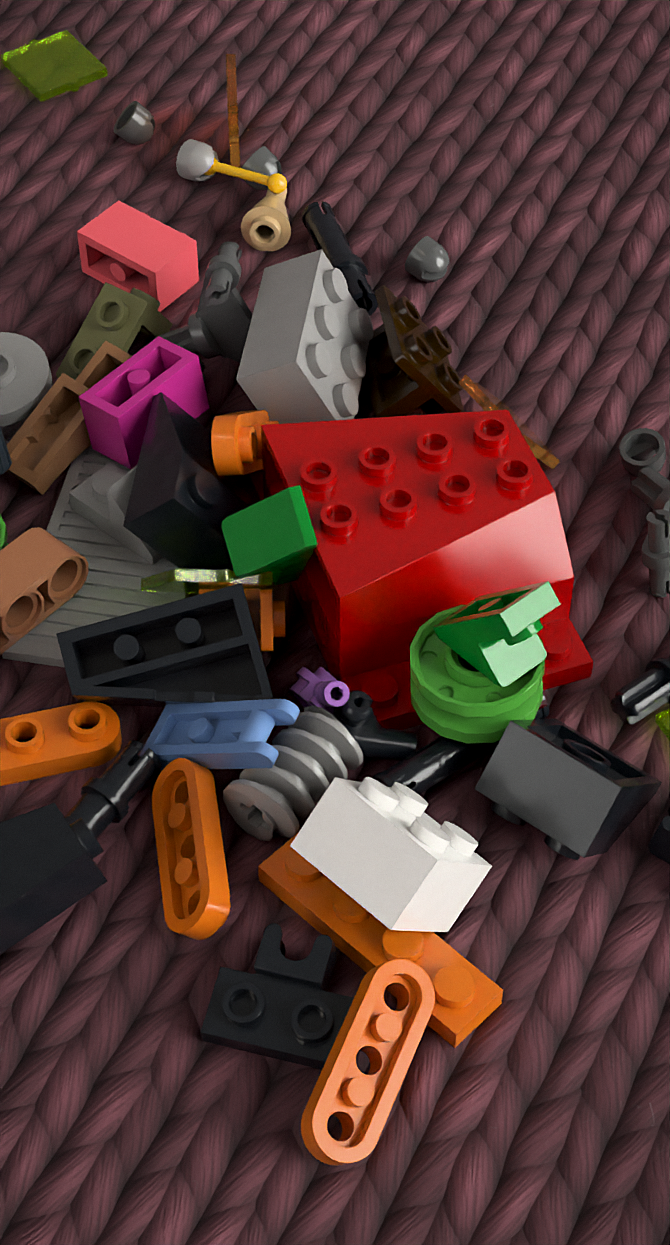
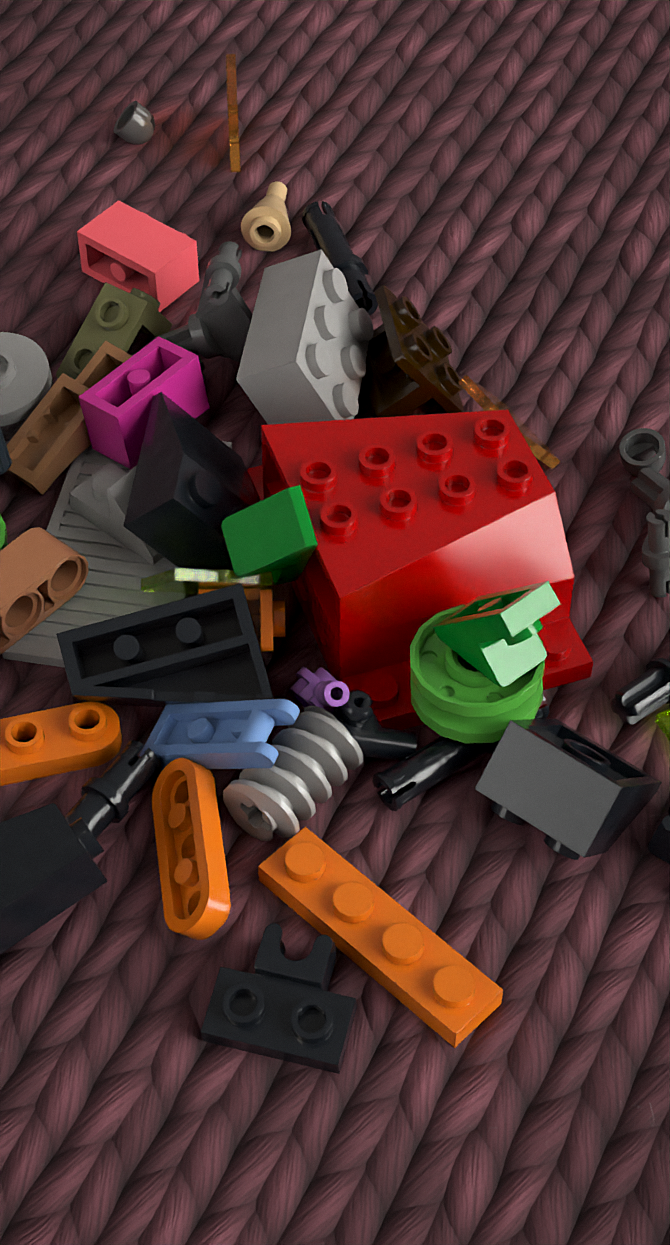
clear neon green piece [1,30,108,102] -> none
hinge [176,139,287,194] -> none
orange plate [211,410,279,476] -> none
dark grey hinge [242,146,282,190] -> none
white brick [290,777,492,932] -> none
orange plate [301,959,435,1166] -> none
dark grey hinge [405,236,449,283] -> none

